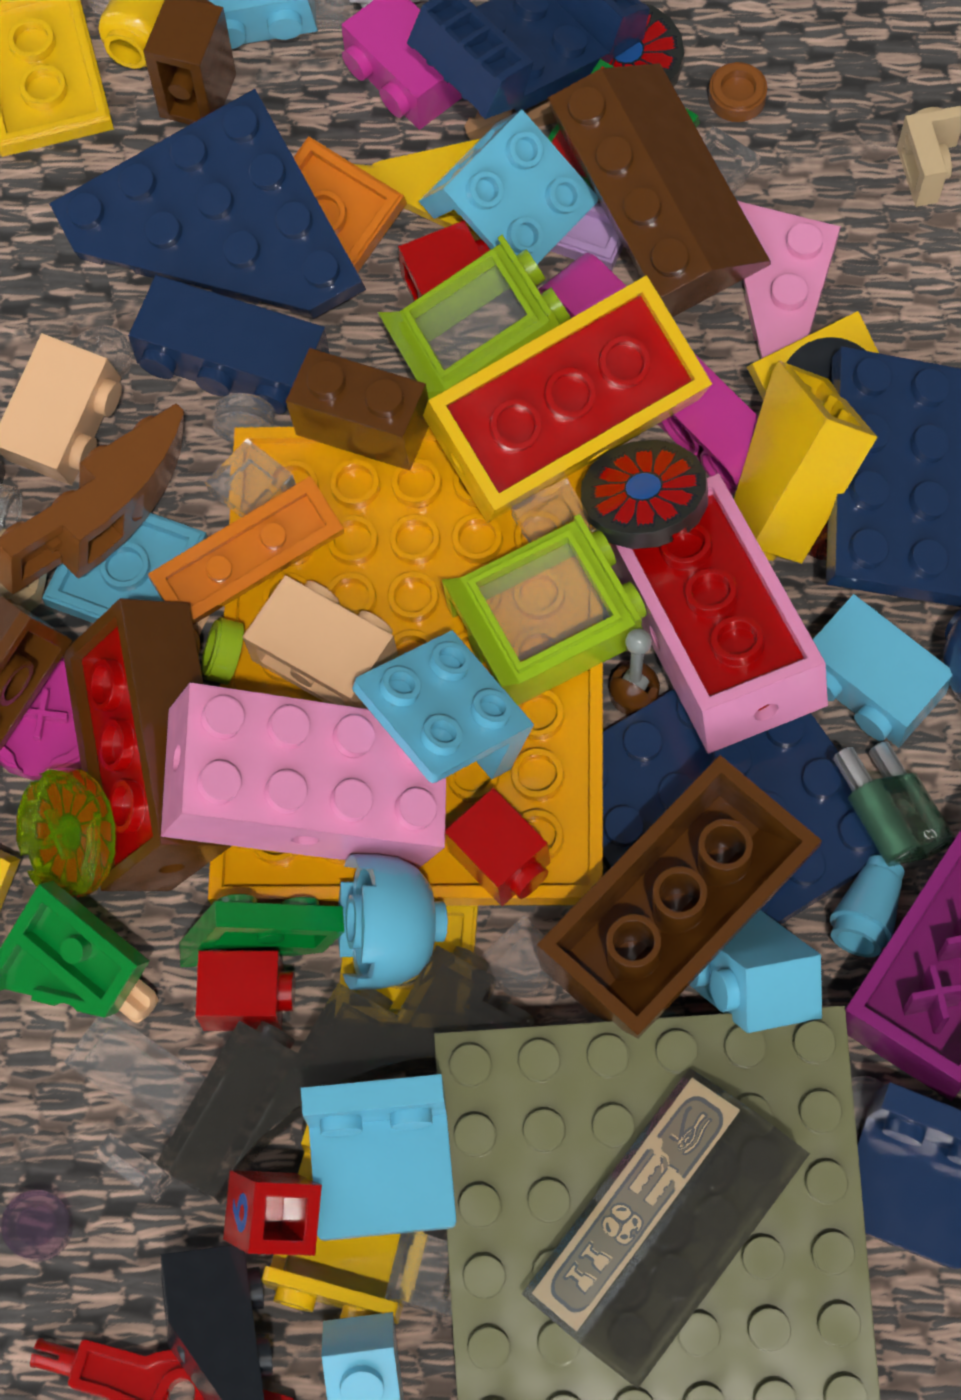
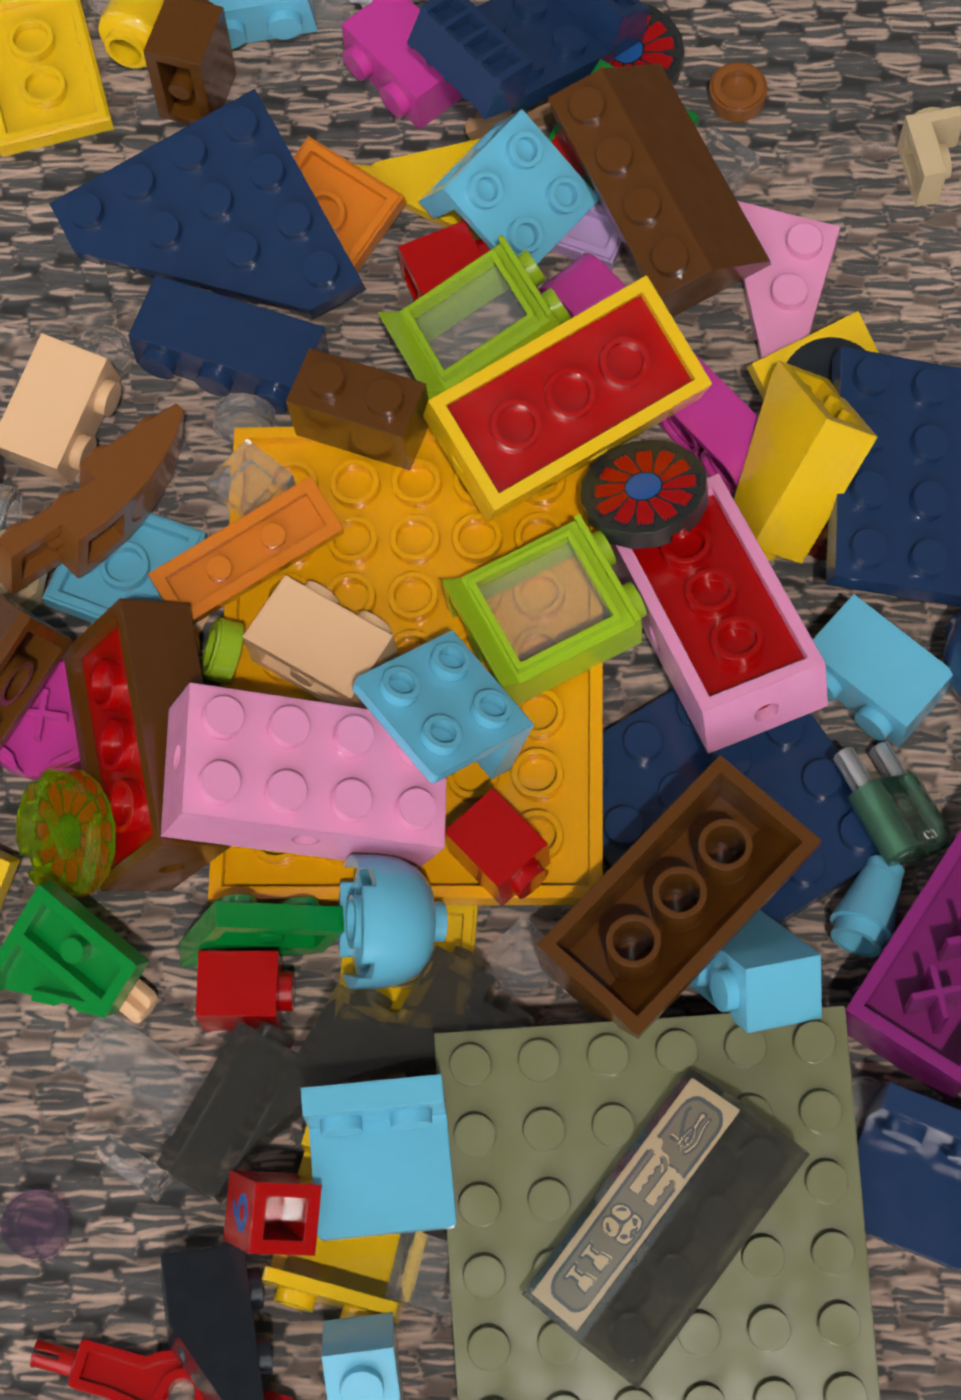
clear tile [511,478,597,544] -> none
hinge [609,629,660,715] -> none

